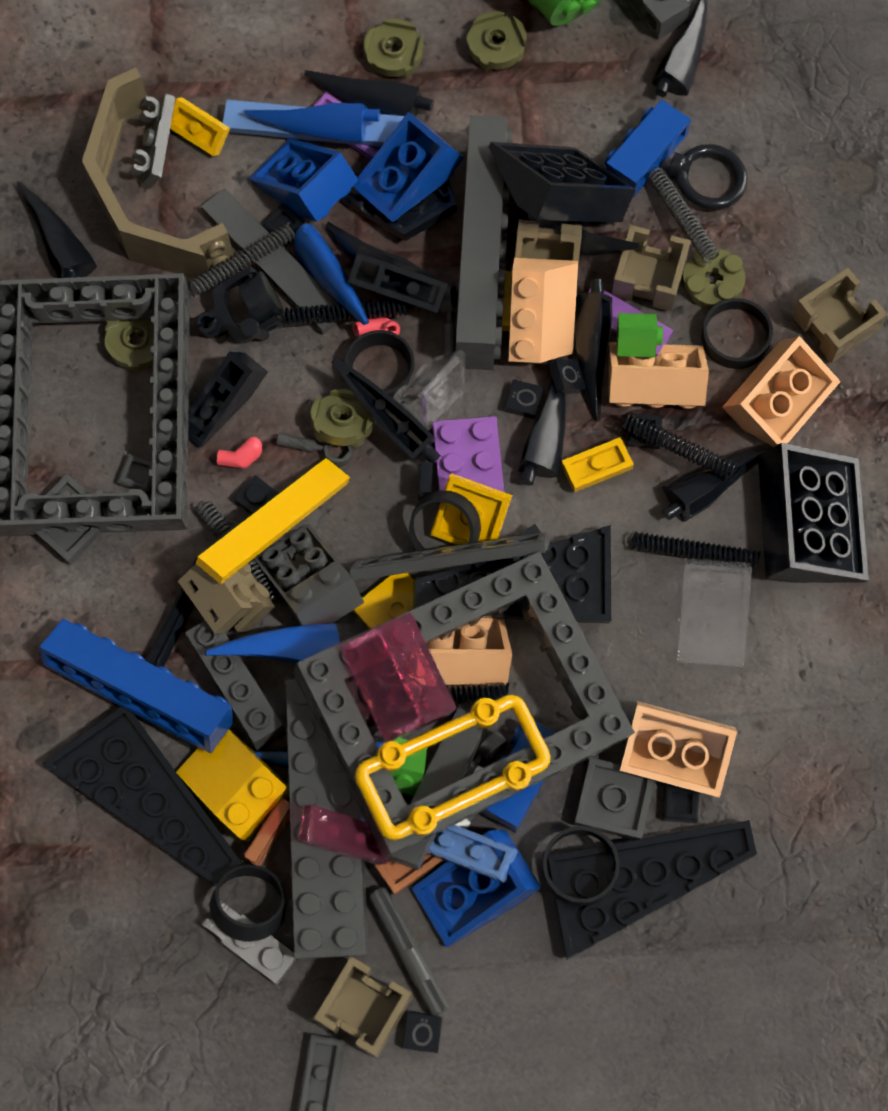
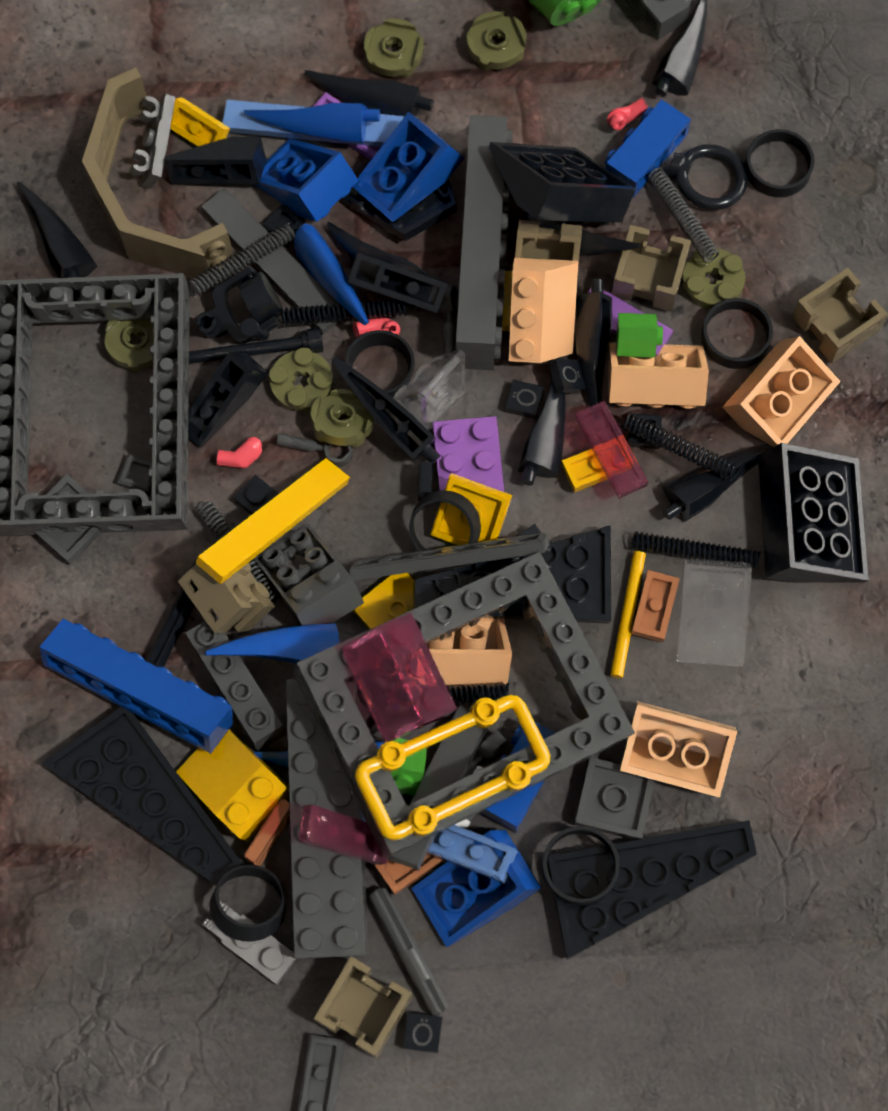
black tile [663,785,699,824] -> none
none -> black slope [164,136,267,184]
none -> black piece [189,327,324,364]
none -> olive plate [269,348,333,412]
none -> clear pink tile [575,401,648,499]
none -> coral arm [607,98,648,130]
none -> yellow bar [610,551,646,679]
none -> nougat plate [631,570,680,643]
none -> black tyre [745,129,815,198]

